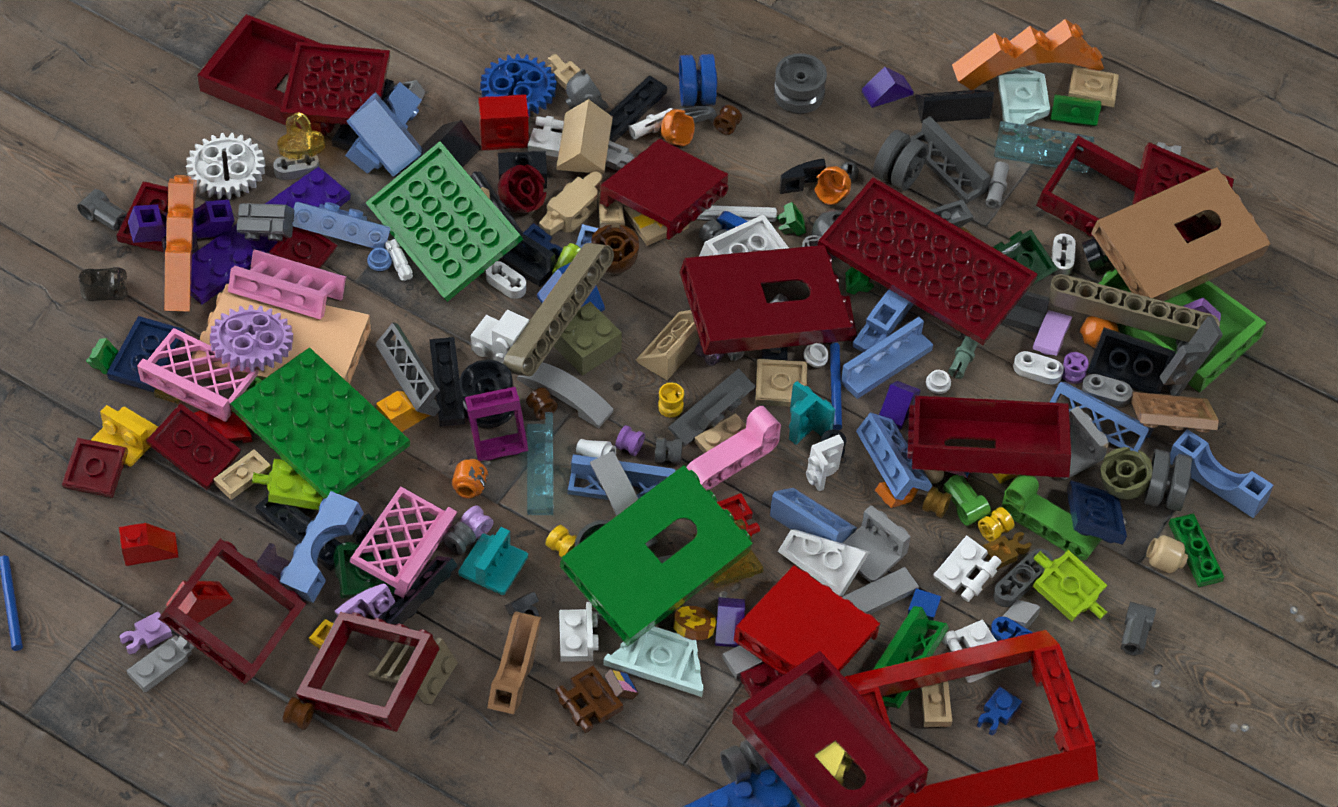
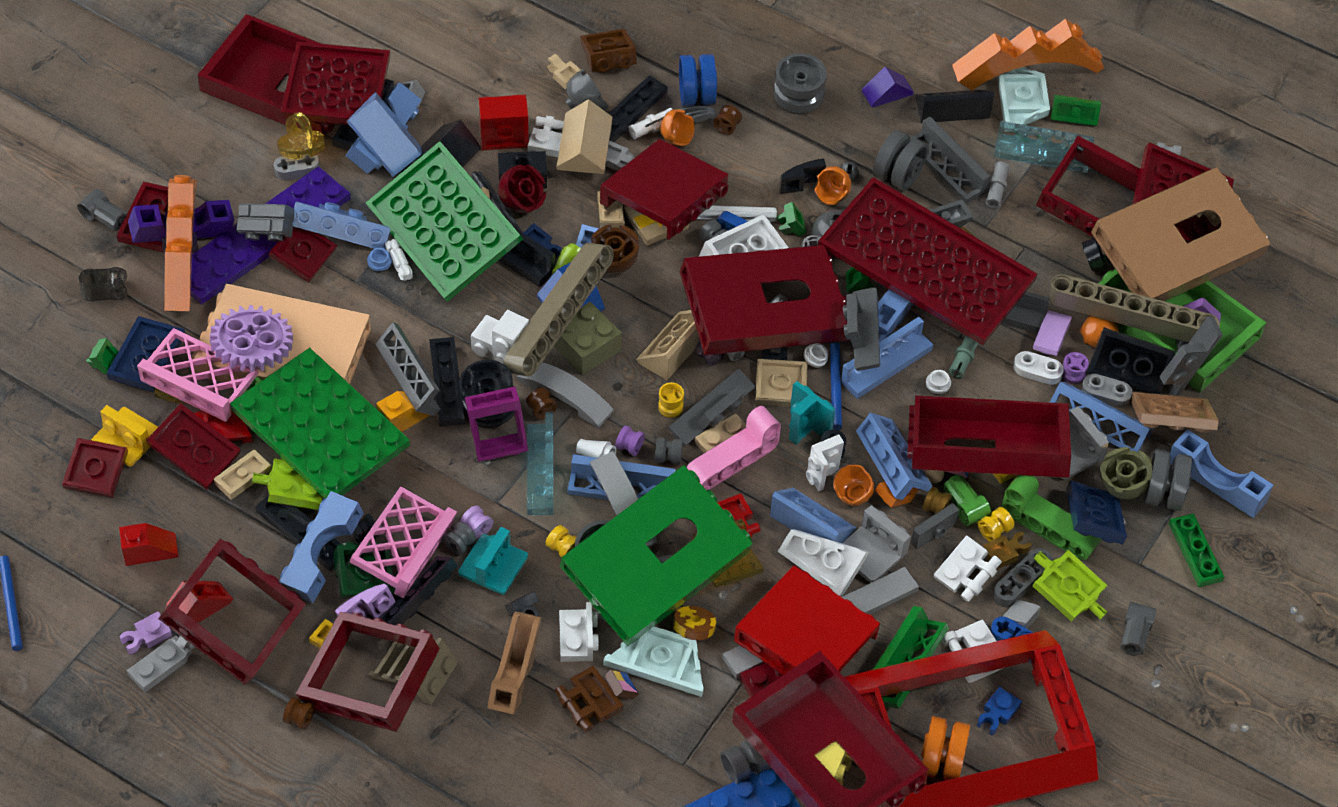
white gear [186,133,265,199] -> none
bright pink fence [228,250,346,319] -> none
clear purple panel [257,543,291,584] -> none
orange head [452,459,488,498] -> none
blue gear [480,54,556,117] -> none
white beam [486,261,526,299] -> none
tan hinge [539,171,603,236] -> none
slope [715,597,745,647] -> none
dark purple slope [879,381,921,429] -> none
blue tile [908,589,941,621] -> none
tan plate [920,681,952,727] -> none
dark green plate [993,229,1058,286] -> none
white beam [1051,234,1076,275] -> none
tan tile [1068,66,1119,107] -> none
tan head [1146,535,1188,574] -> none
none -> reddish brown plate [580,28,637,72]
none -> orange hair [833,464,874,506]
none -> dark grey bracket [843,288,880,371]
none -> dark grey plate [911,504,959,549]
none -> orange wheel [921,716,970,781]

